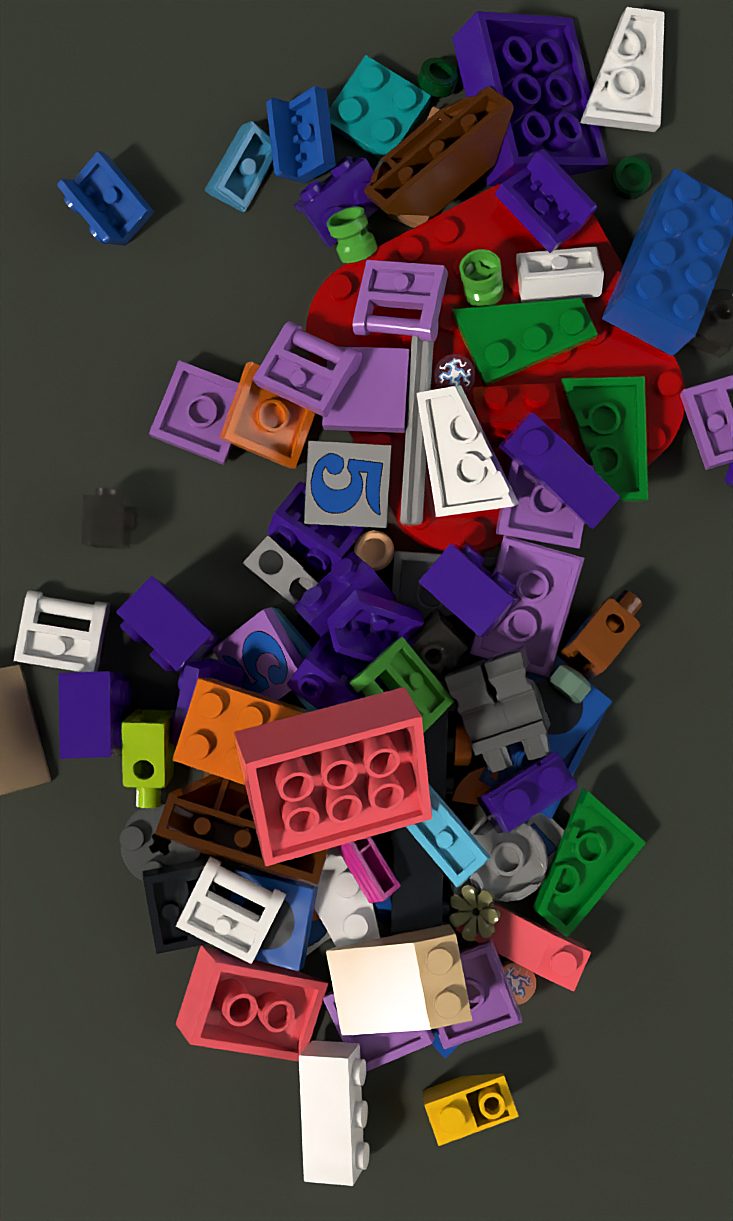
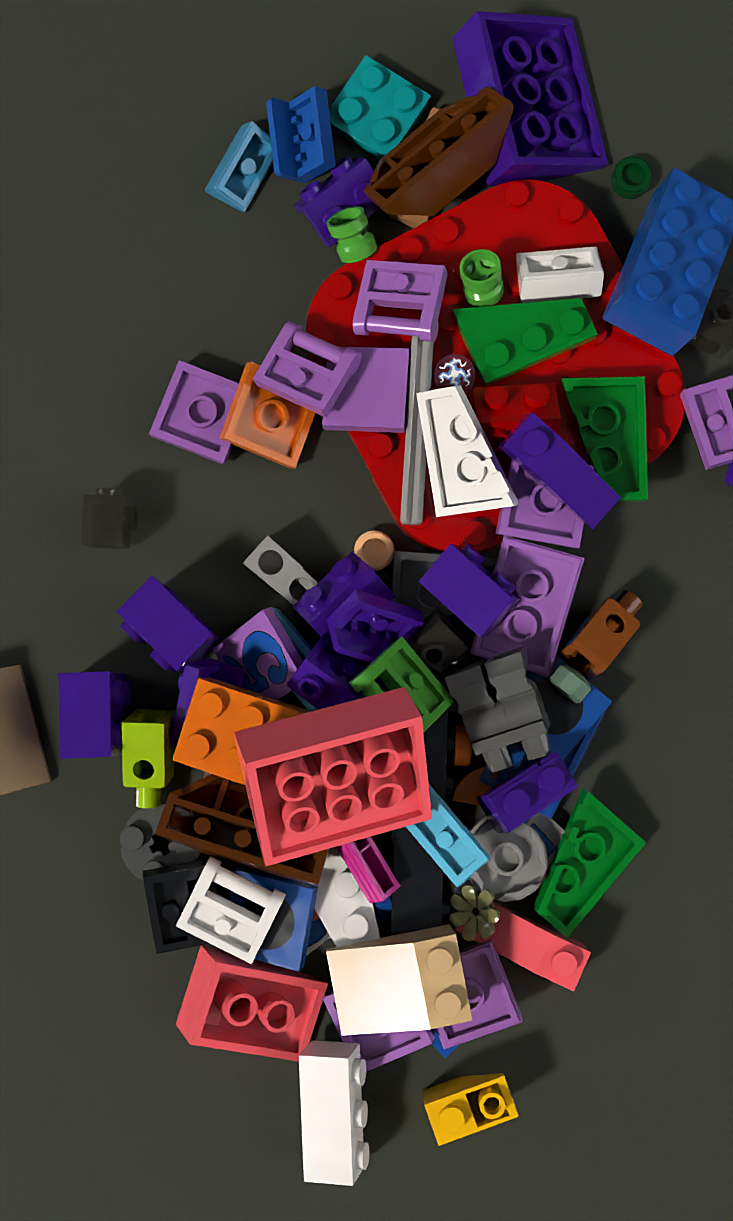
white plate [14,590,110,672] -> none
blue bracket [57,151,155,246] -> none
dark purple bracket [267,481,365,574] -> none
tile [304,441,391,528] -> none
dark green tile [418,58,459,97] -> none
dark purple bracket [495,149,597,253] -> none
tile [502,960,536,1005] -> none
white wing [580,7,664,132] -> none

